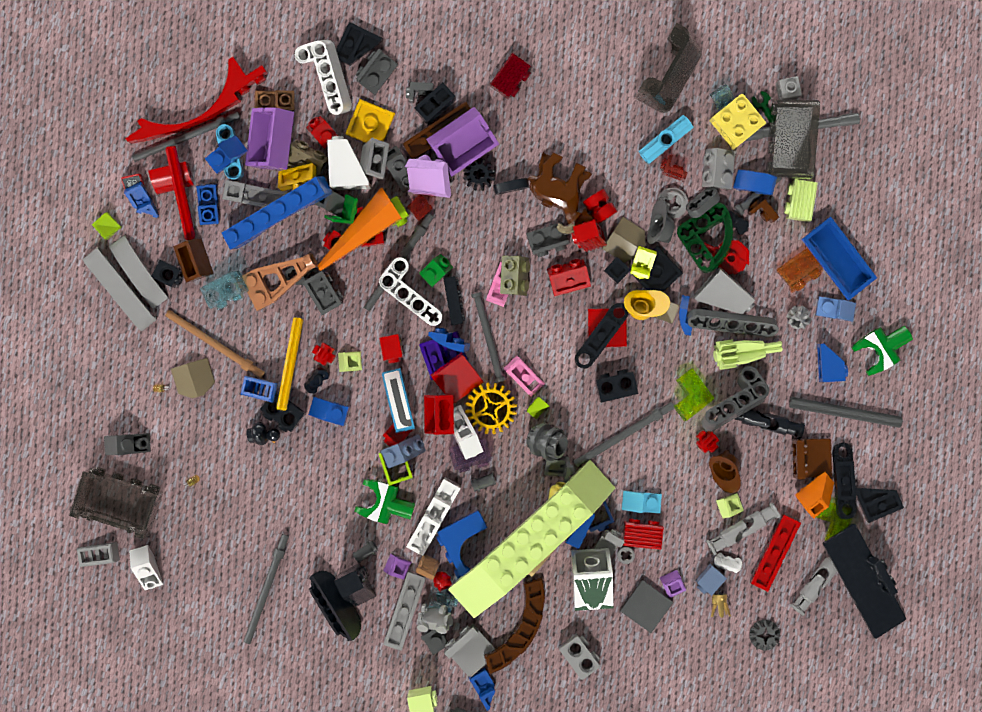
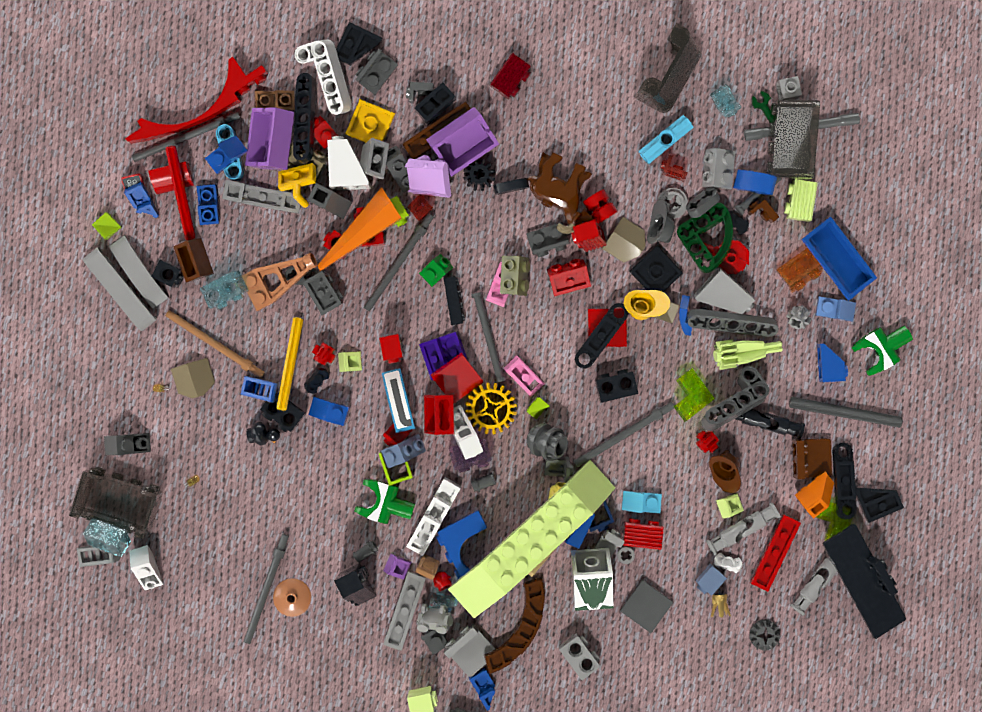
blue arch [221,176,333,250] -> none
black brick [309,571,361,641] -> none
green bracket [324,194,358,224] -> none
white beam [379,257,442,326] -> none
blue slope [428,328,470,352] -> none
black panel [604,257,631,285] -> none
neon yellow bracket [630,246,657,279] -> none
medium lavender slope [660,570,686,598] -> none
light yellow bracket [709,94,766,150] -> none
none -> clear light blue brick [83,518,131,557]
none -> nougat dish [273,578,311,617]
none -> black beam [293,73,316,164]

